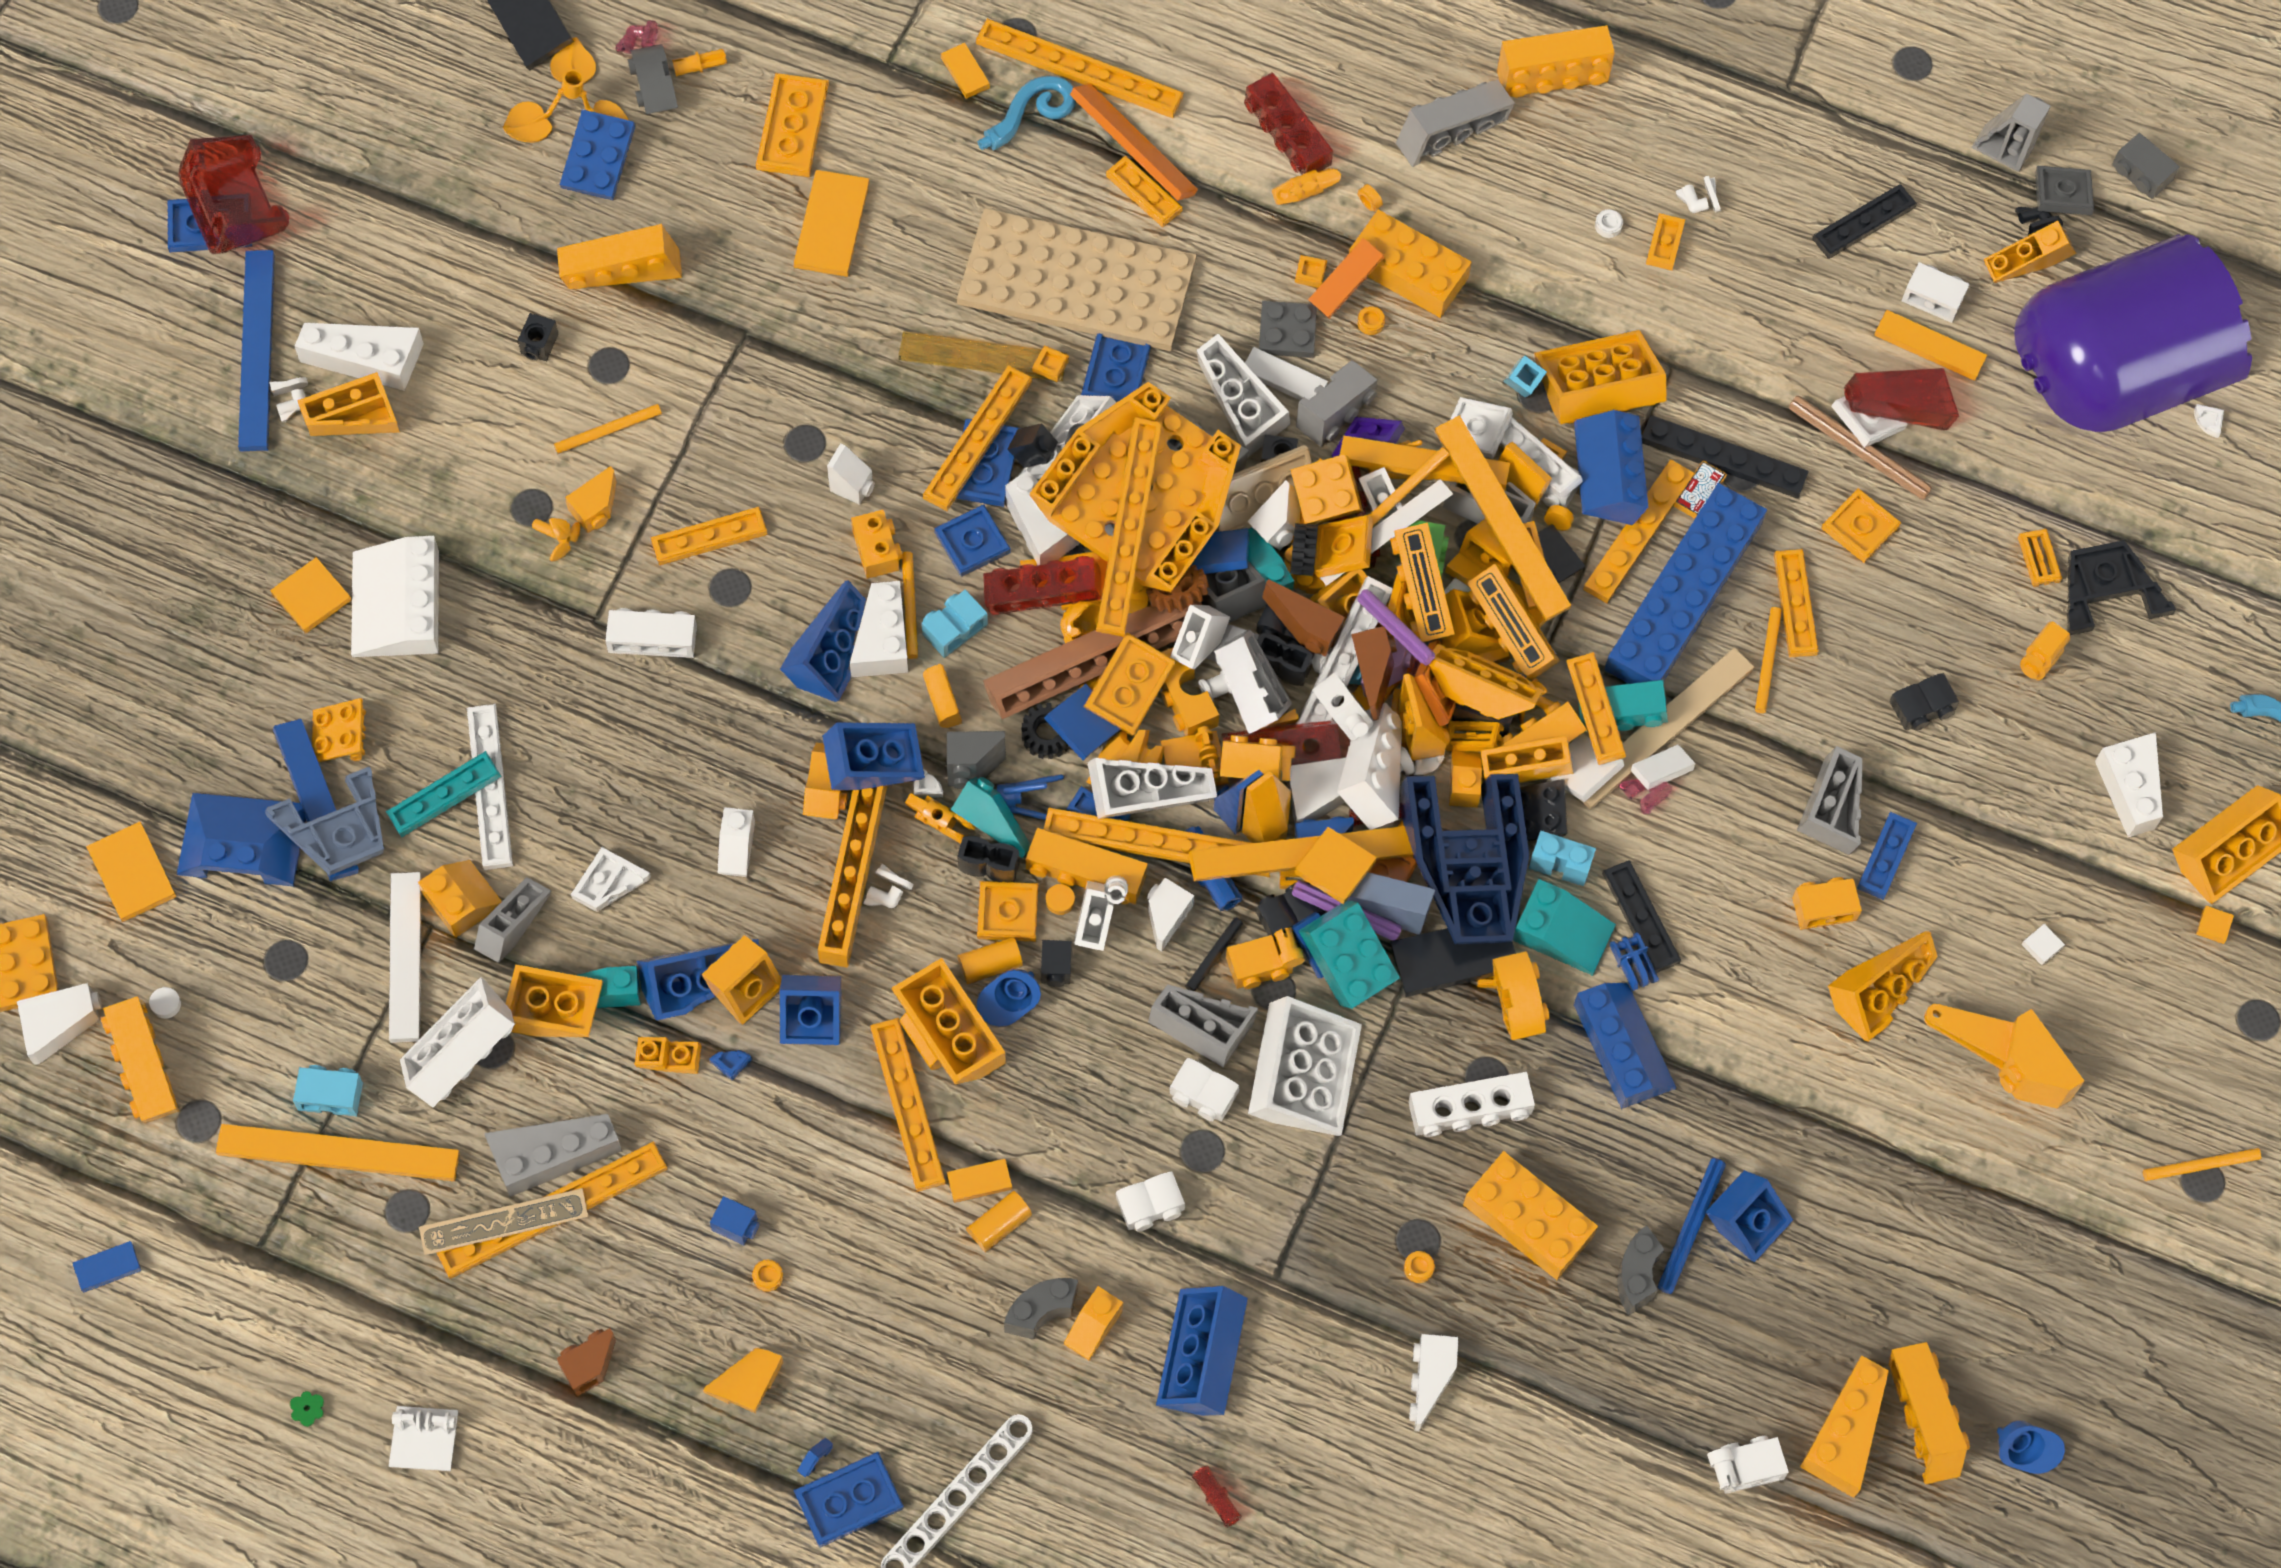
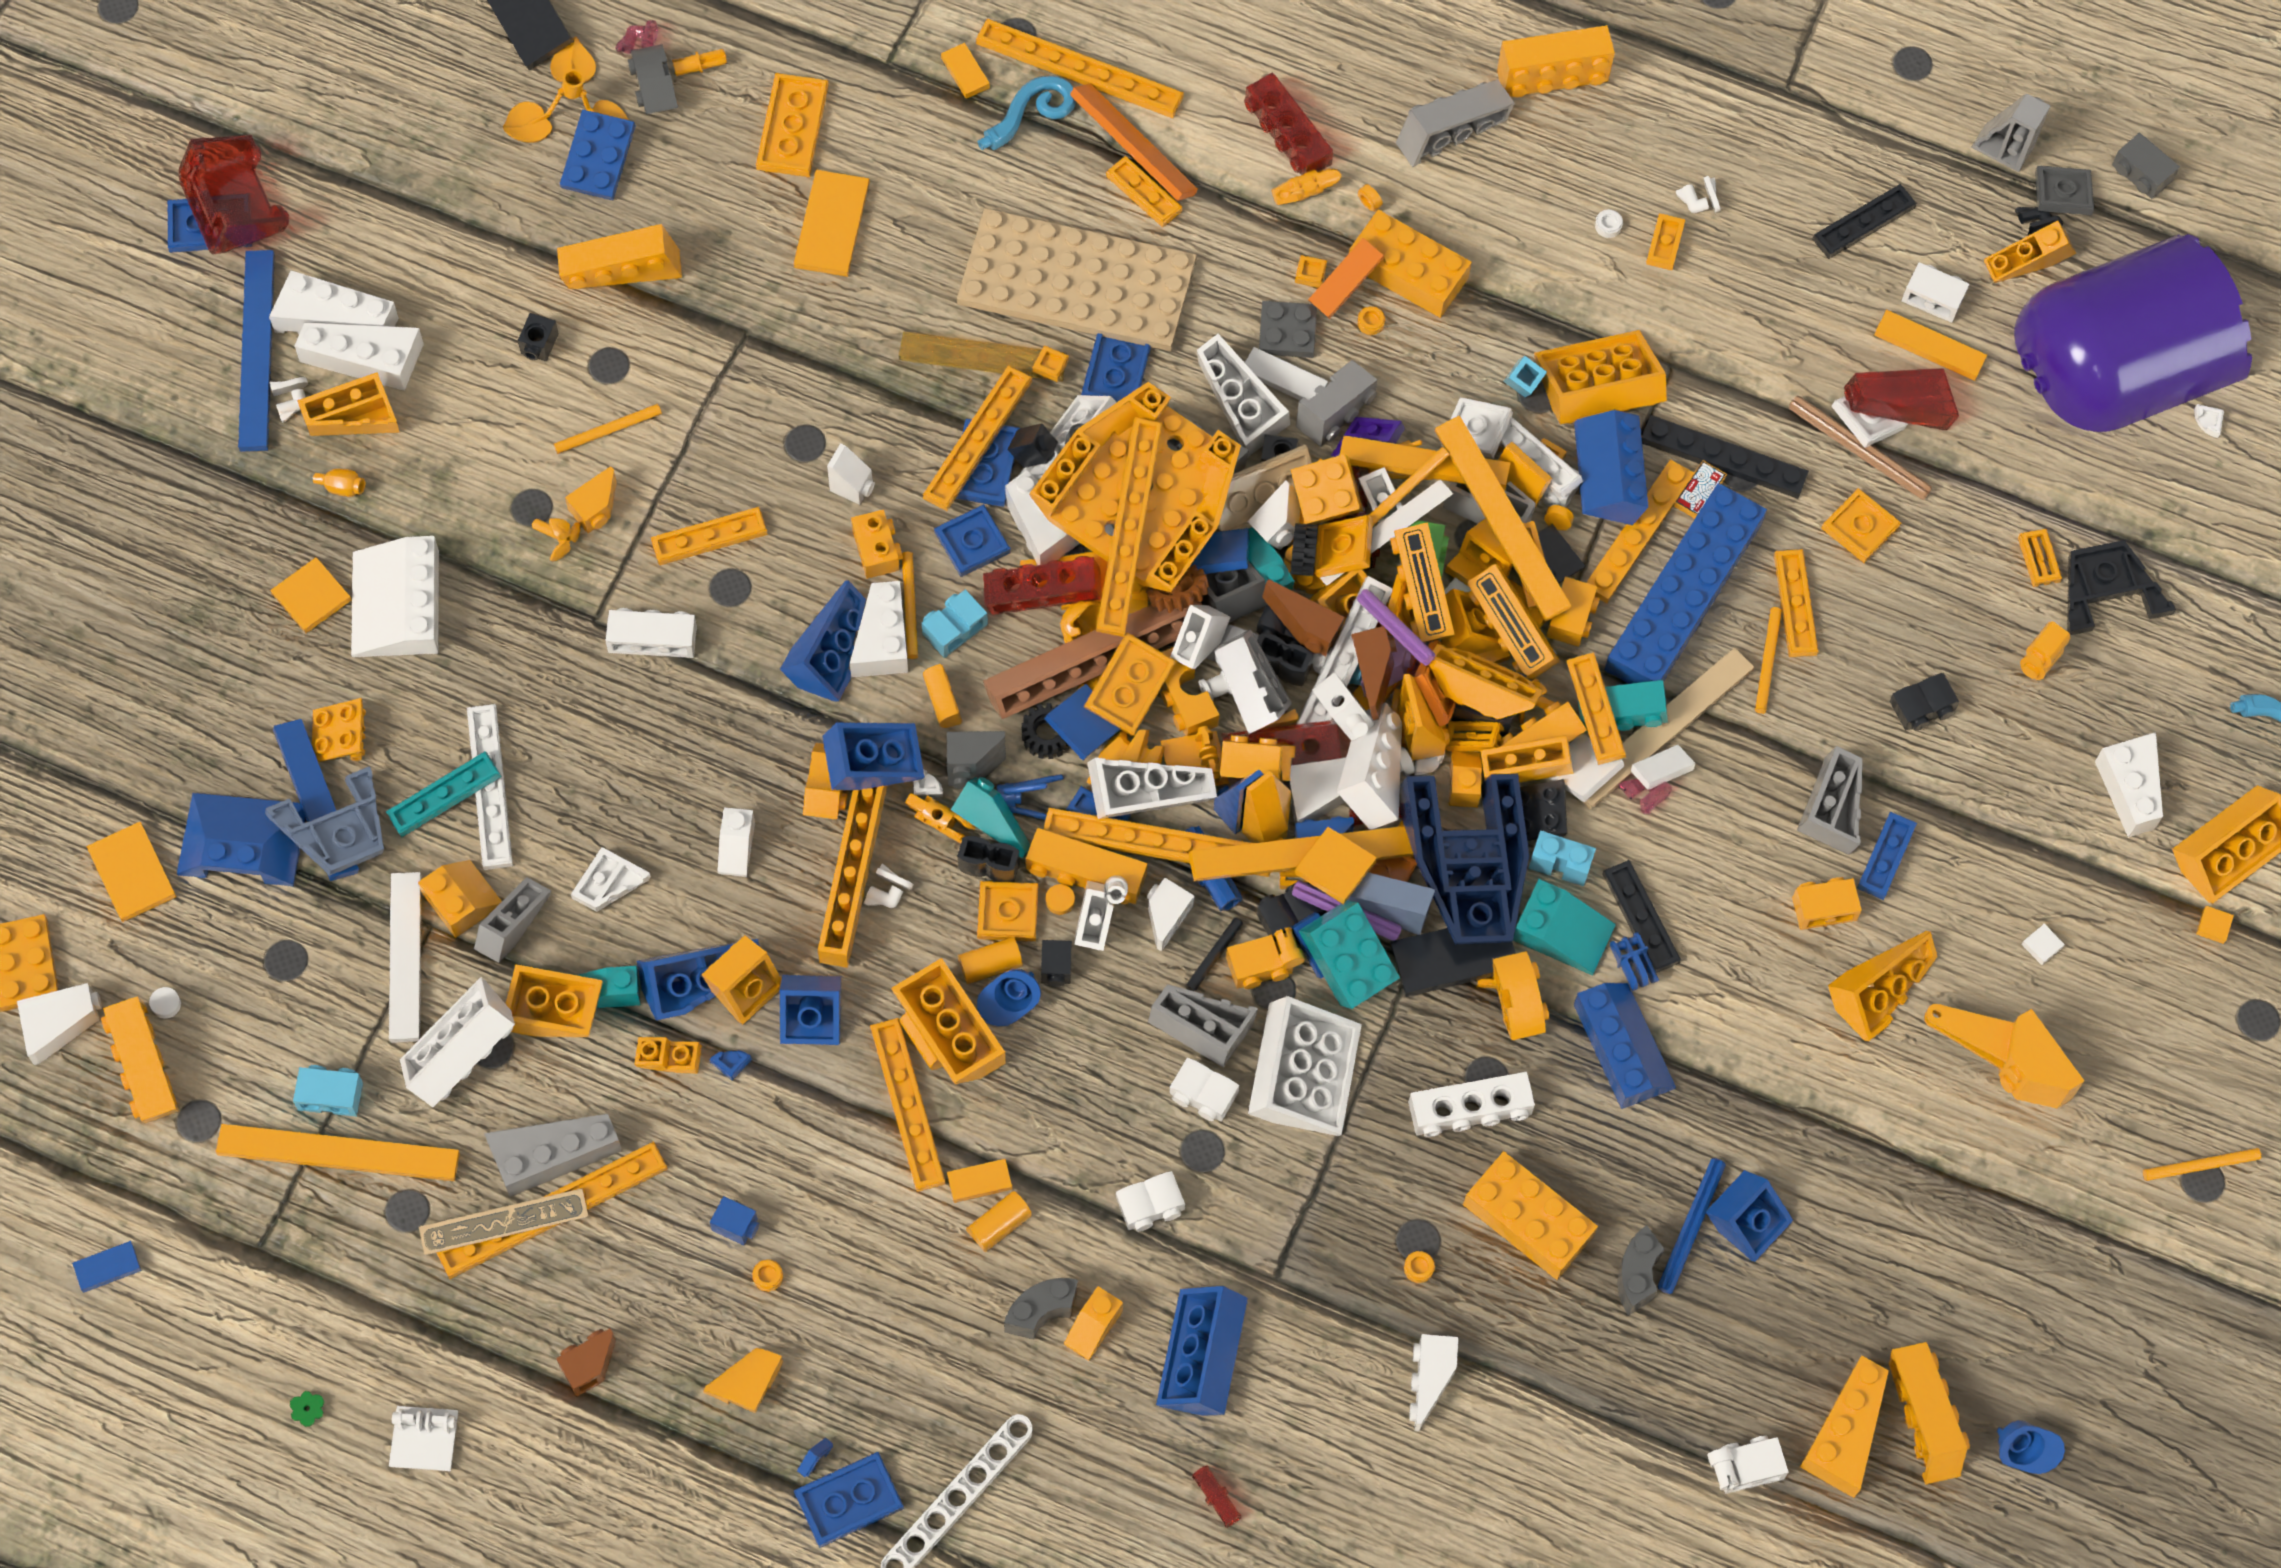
none -> white wedge [269,271,399,334]
none -> light orange plant [313,468,365,497]
none -> light orange brick [1547,577,1600,647]

